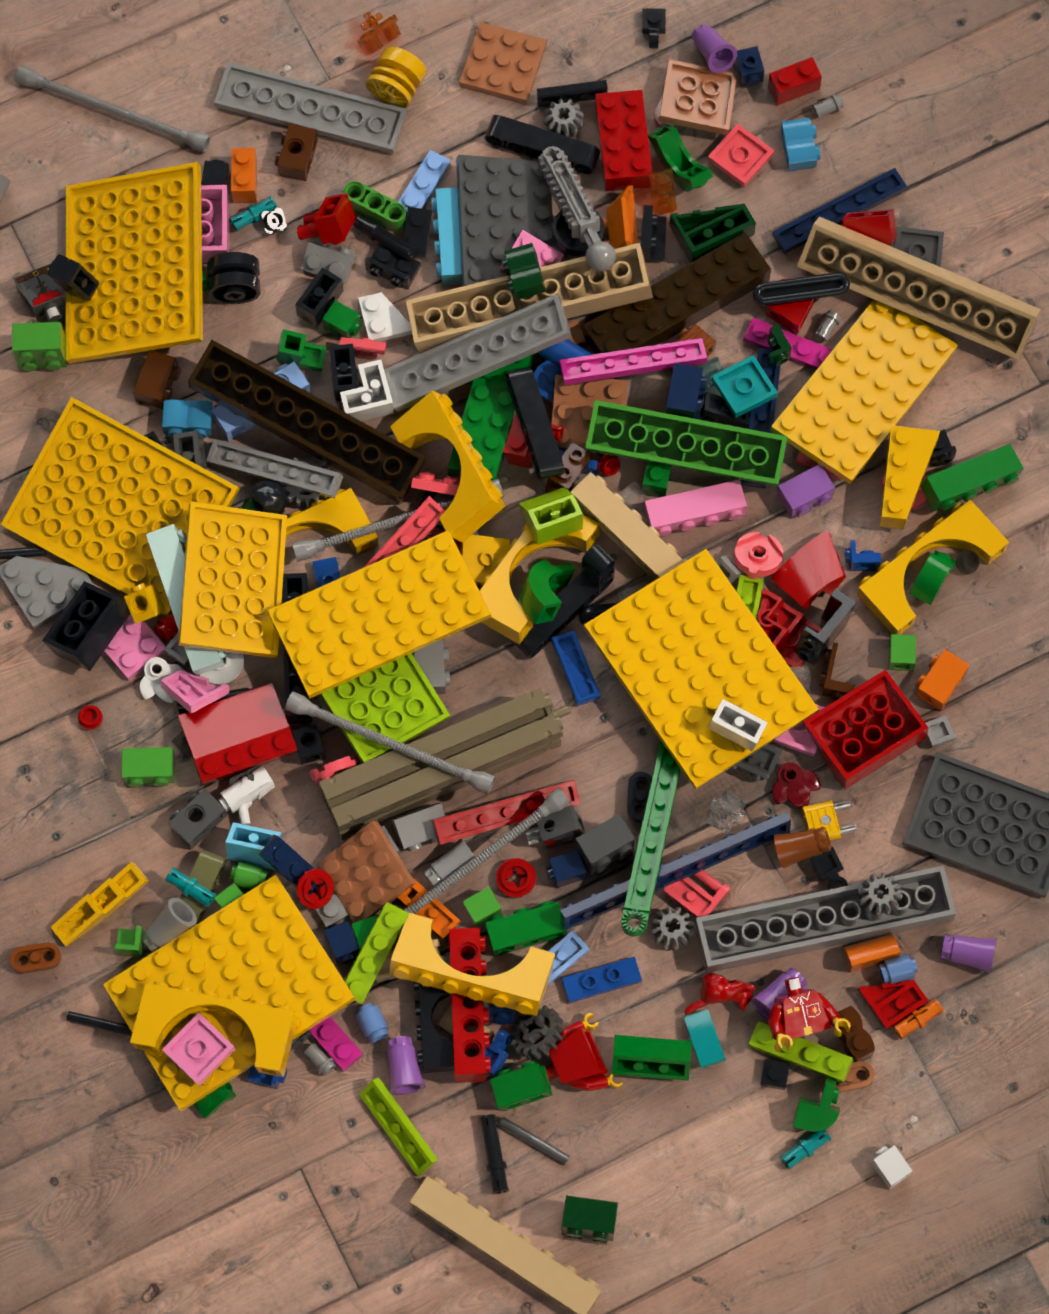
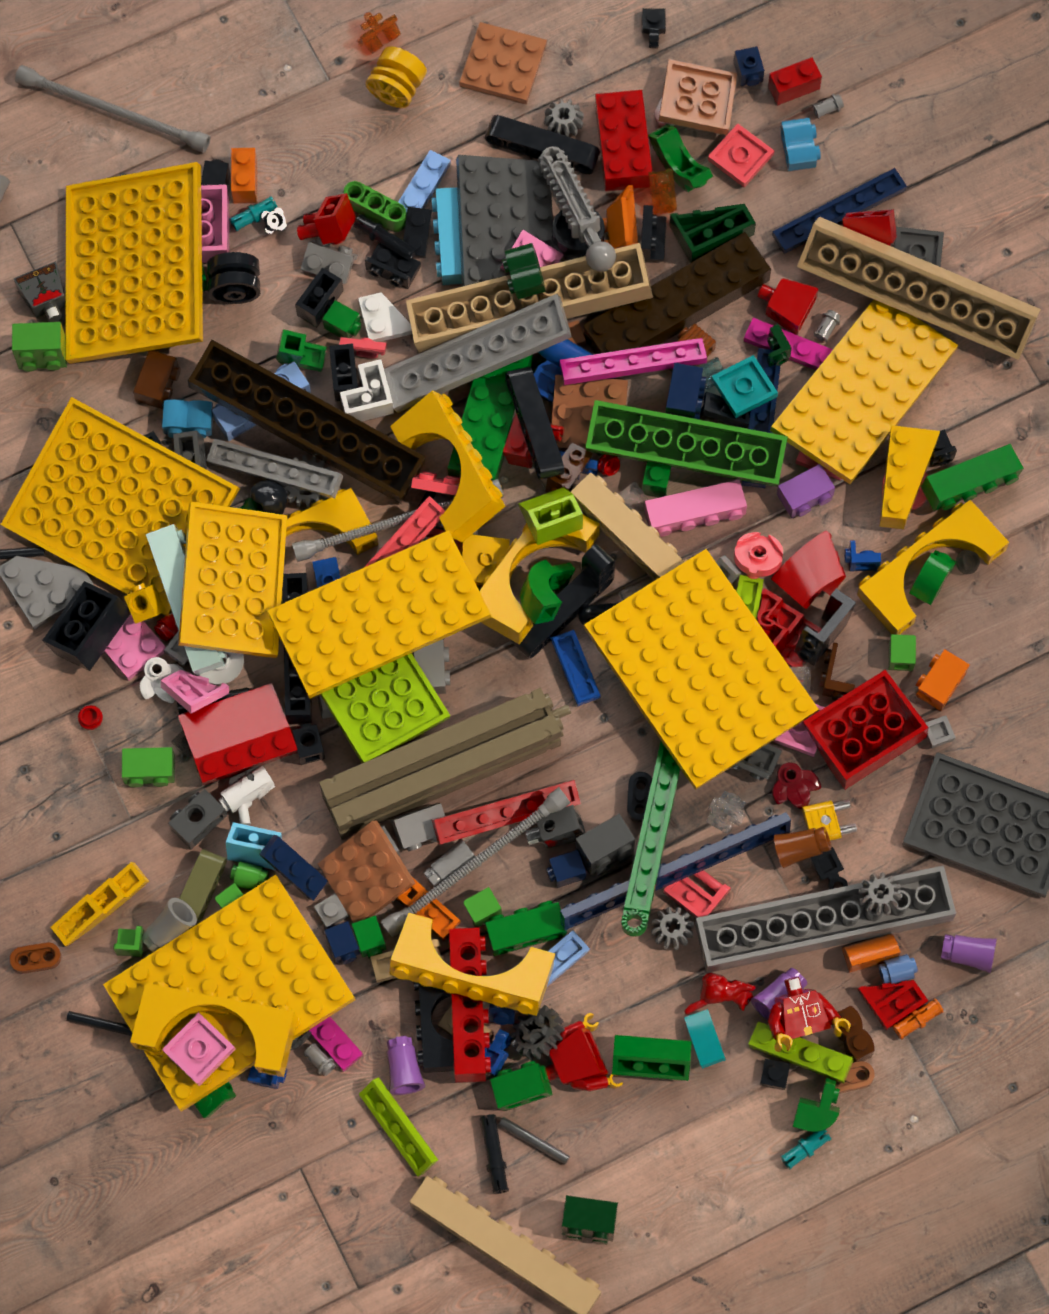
black brick [48,254,99,302] -> none
teal pin [165,867,216,908] -> none
light grey plate [214,62,407,154] -> none
reddish brown brick [275,123,318,181] -> none
light grey hose [285,691,496,795] -> none
red gear [295,868,334,909] -> none
coral plate [309,754,359,786] -> none
lime plate [344,901,409,1004] -> none
medium blue brick [355,1003,389,1043] -> none
red gear [496,858,536,898] -> none
black tile [537,80,608,107] -> none
blue plate [562,957,642,1004] -> none
medium lavender plant [691,24,737,73] -> none
white brick [708,699,768,751] -> none
black piece [753,272,850,306] -> none
white brick [871,1145,913,1189] -> none

